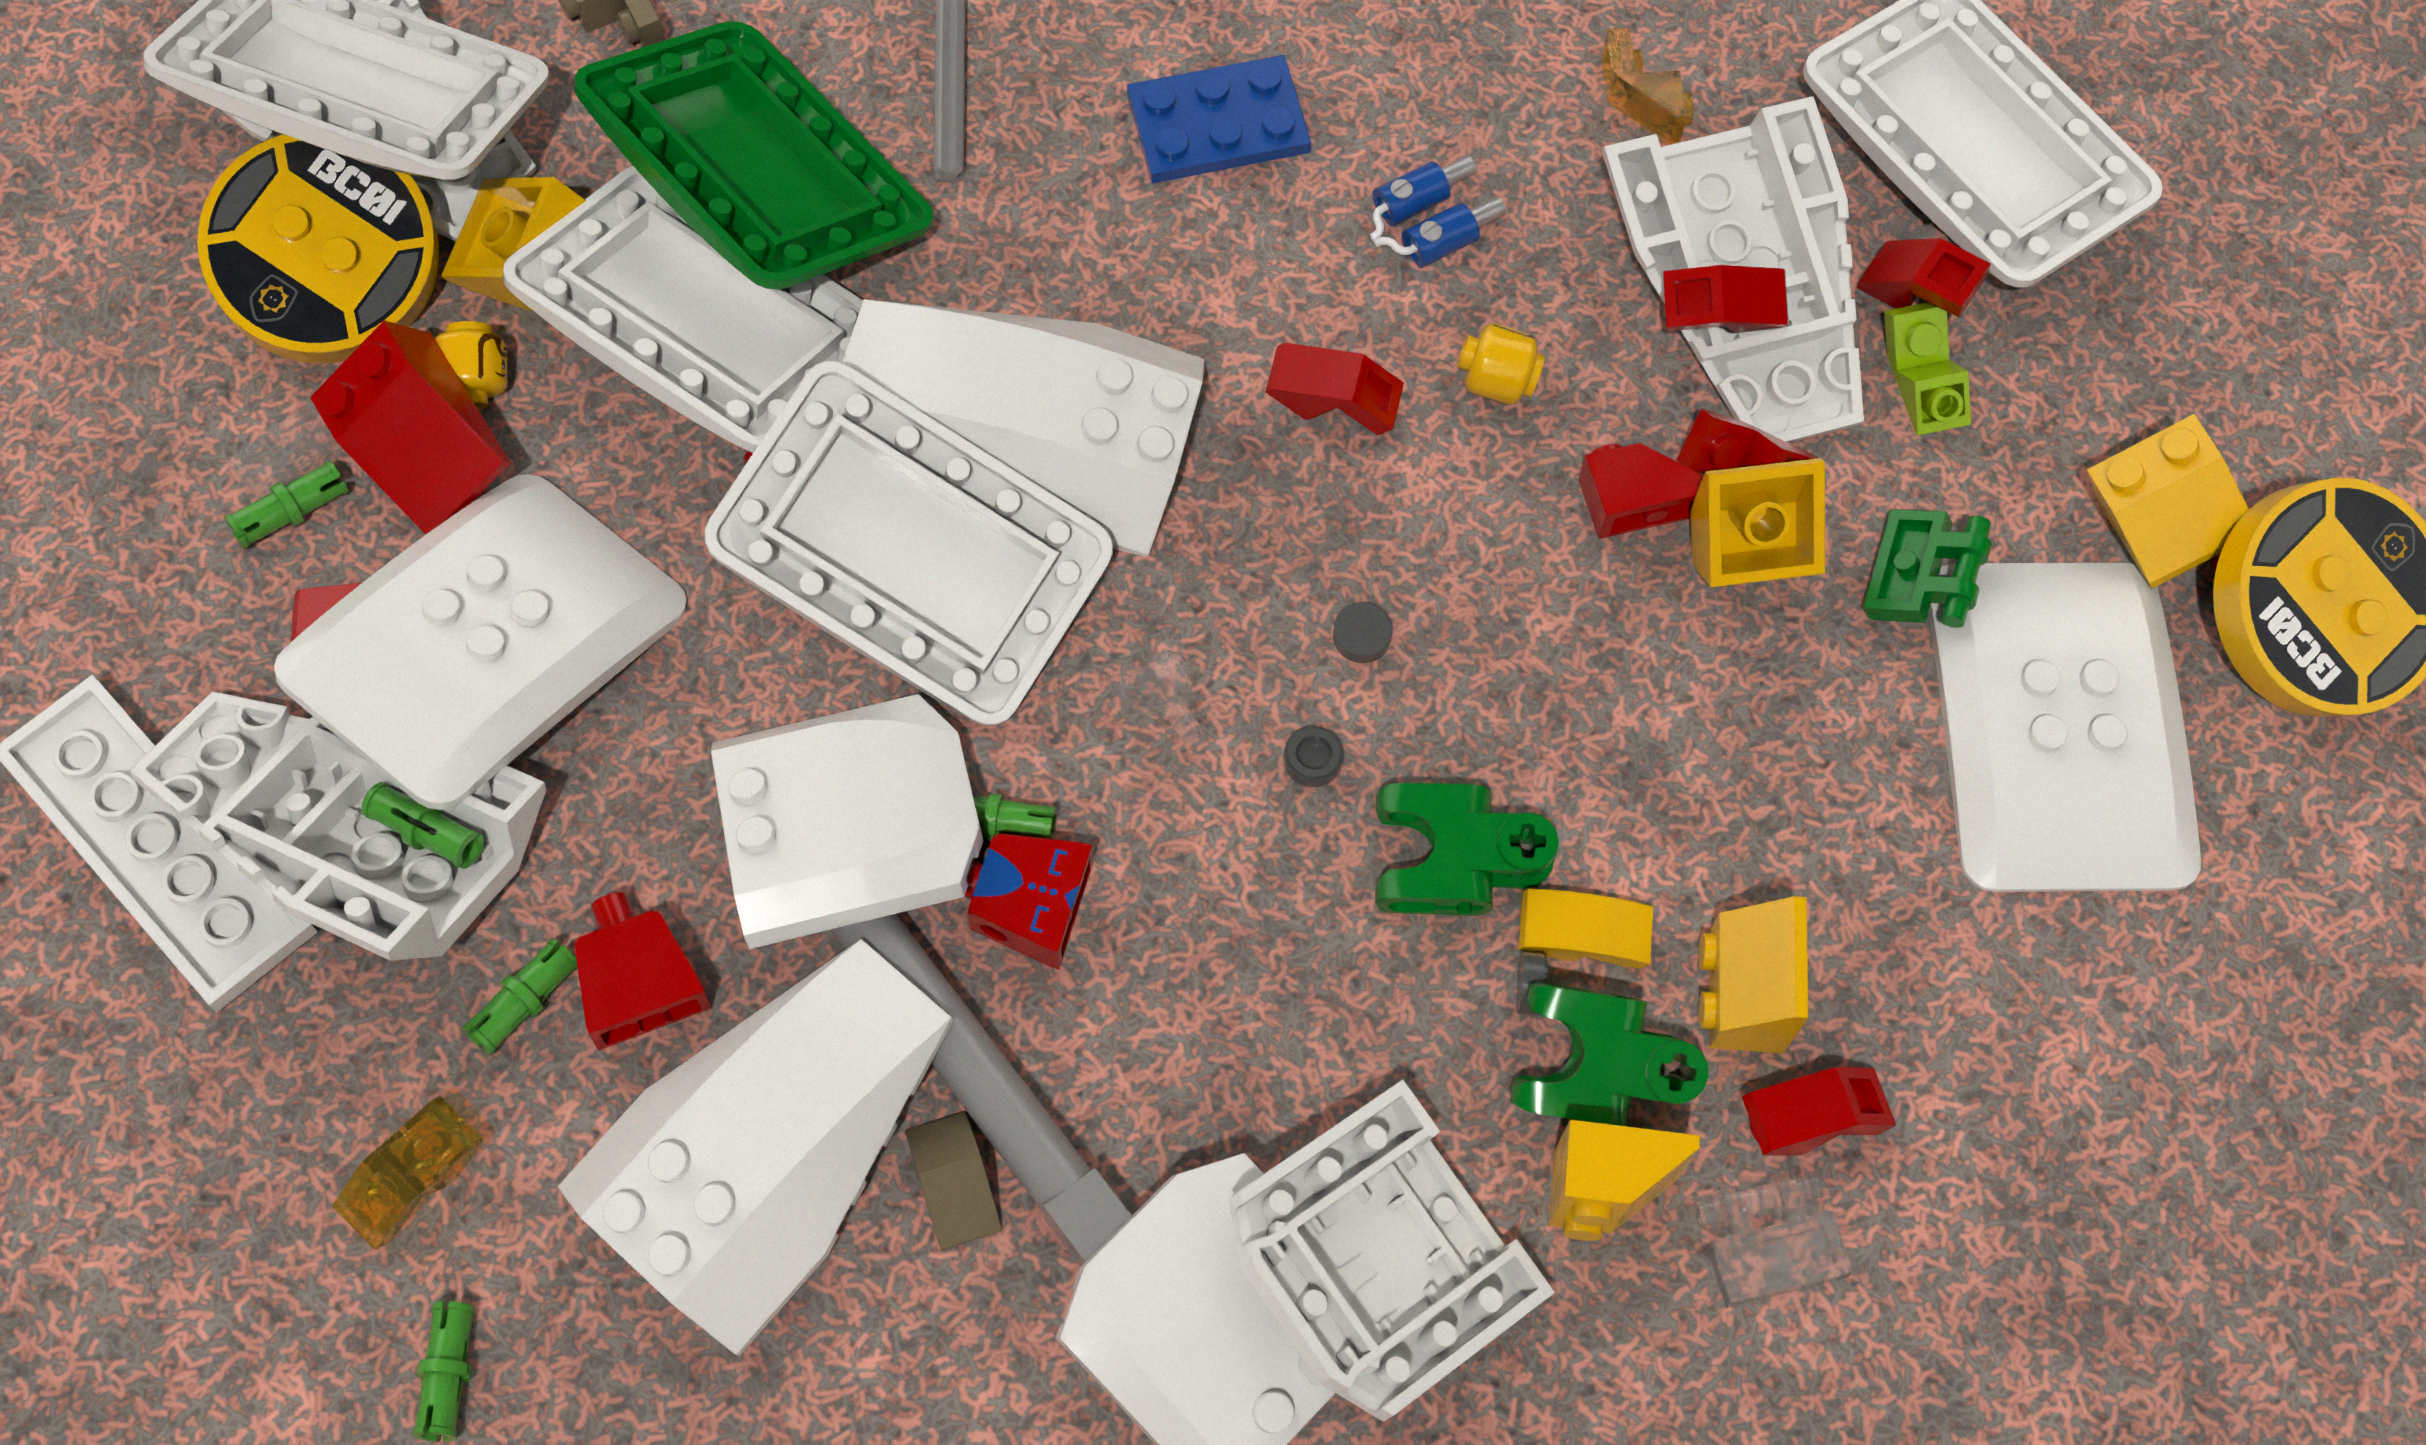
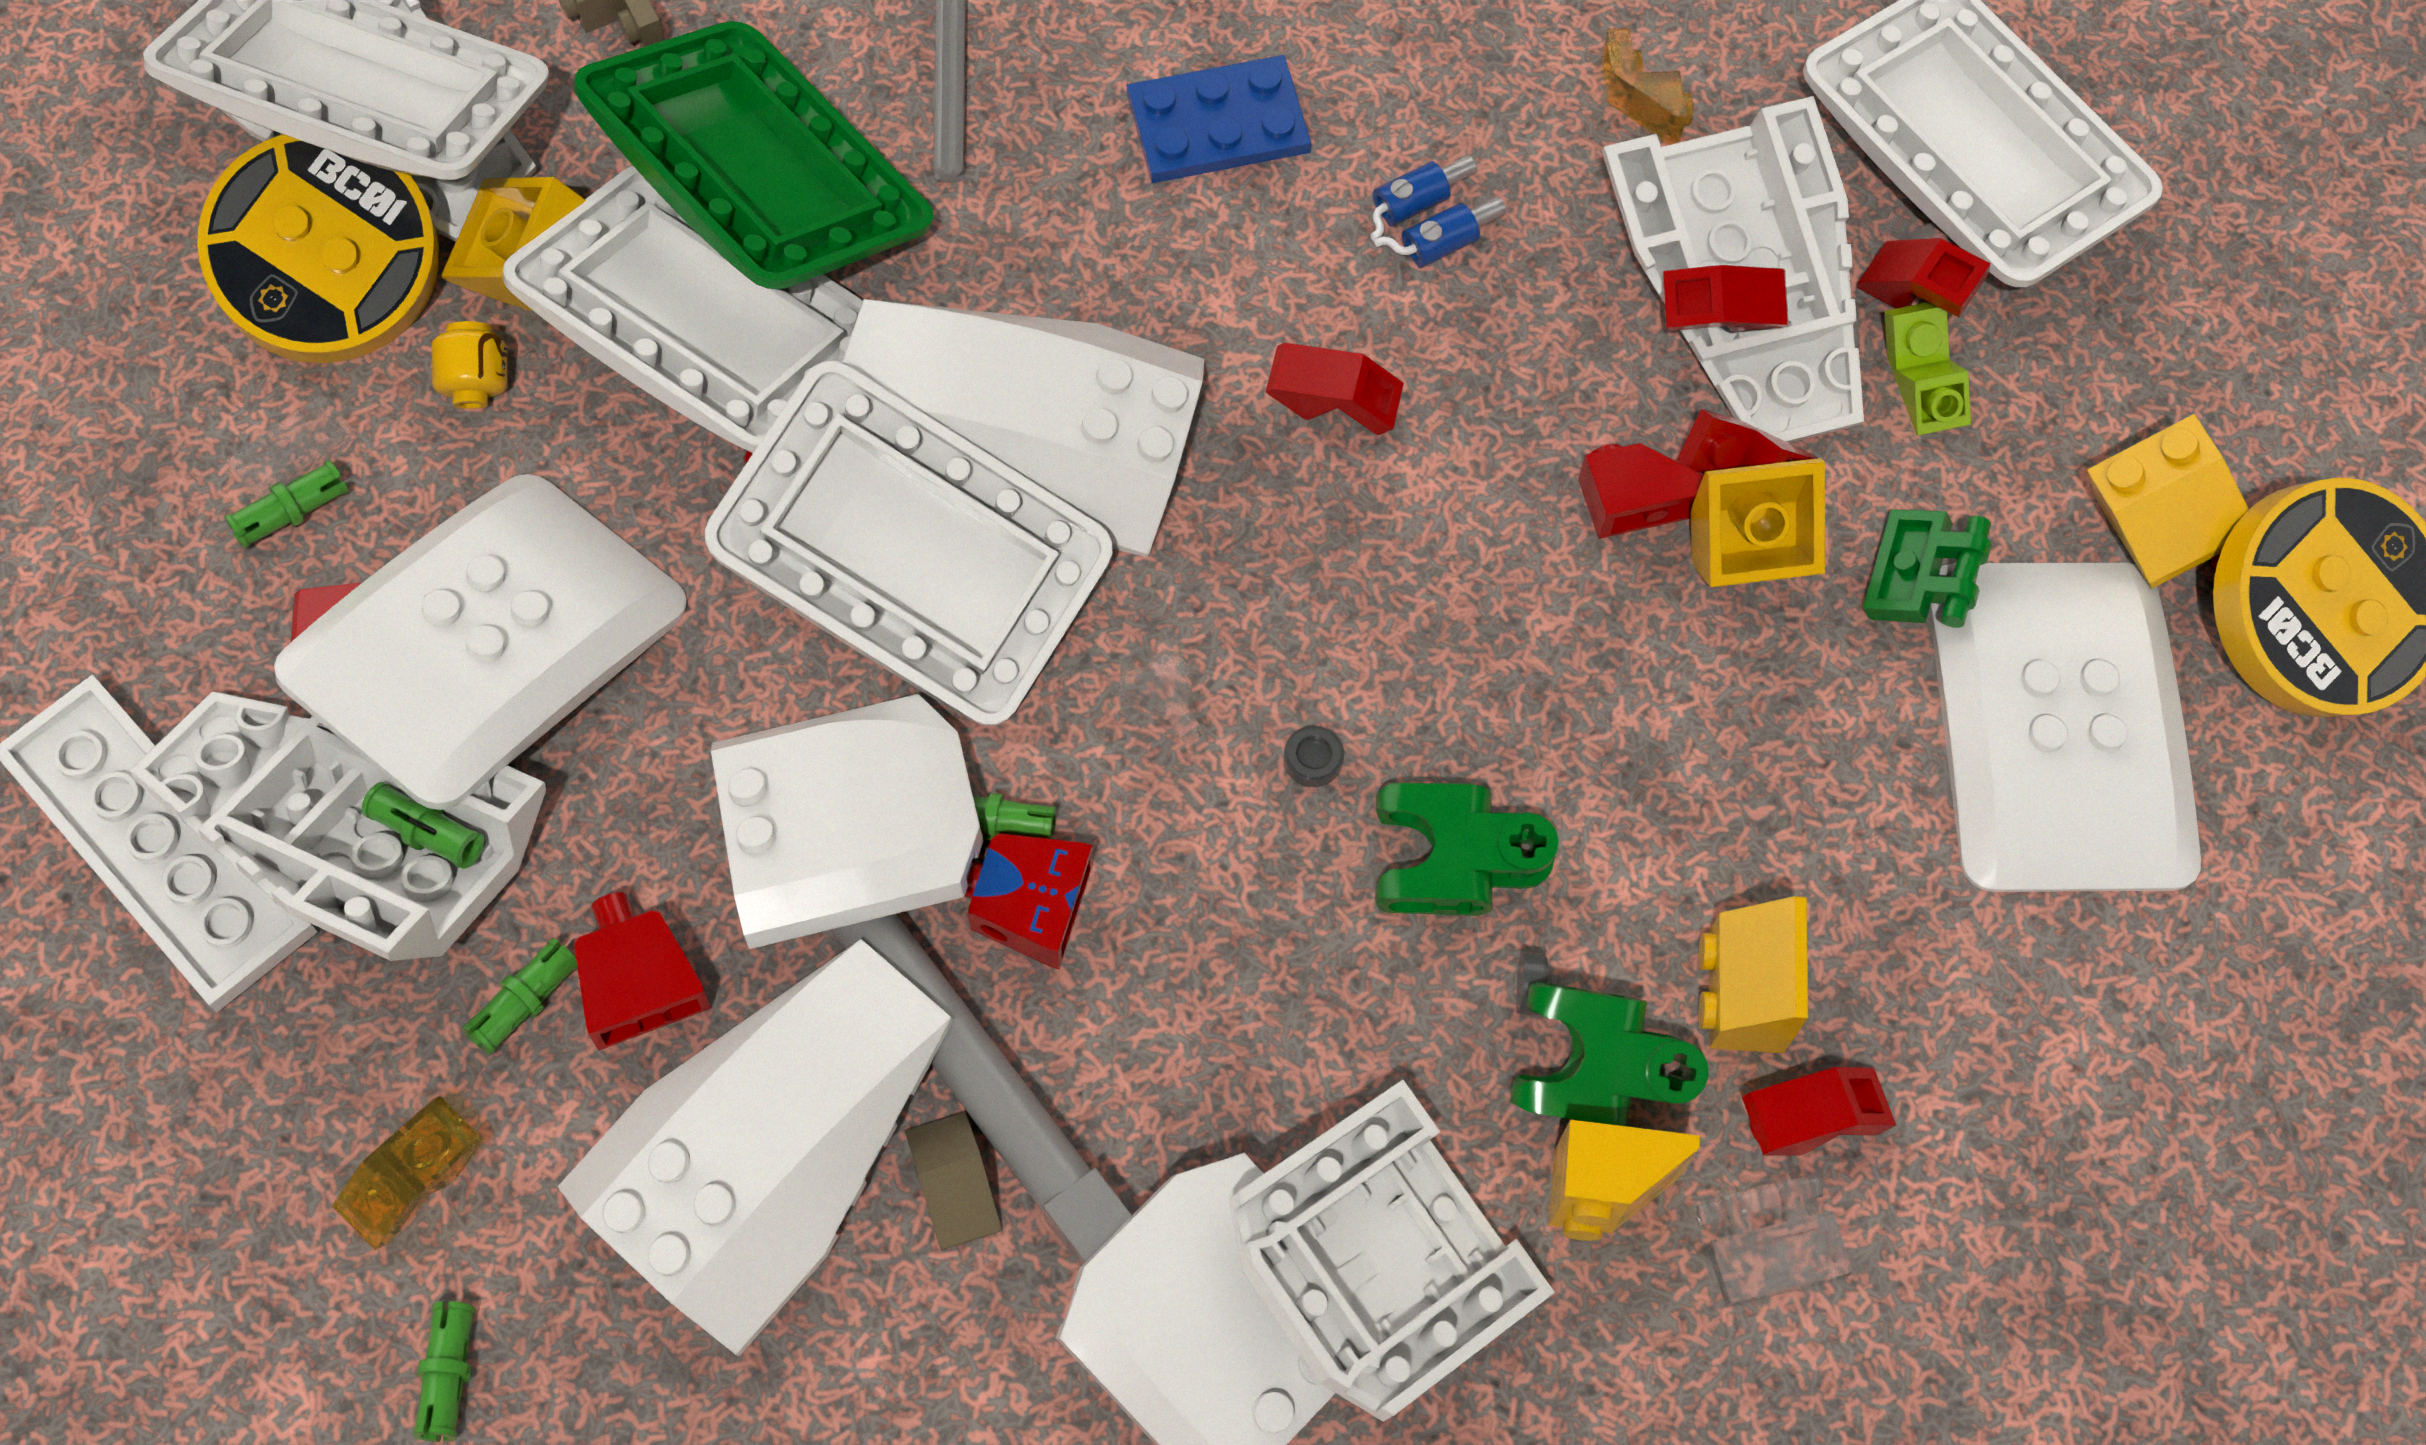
red slope [310,320,511,535] -> none
dark grey tile [1333,602,1393,663] -> none
yellow head [1456,323,1545,405] -> none
yellow slope [1518,889,1653,969] -> none

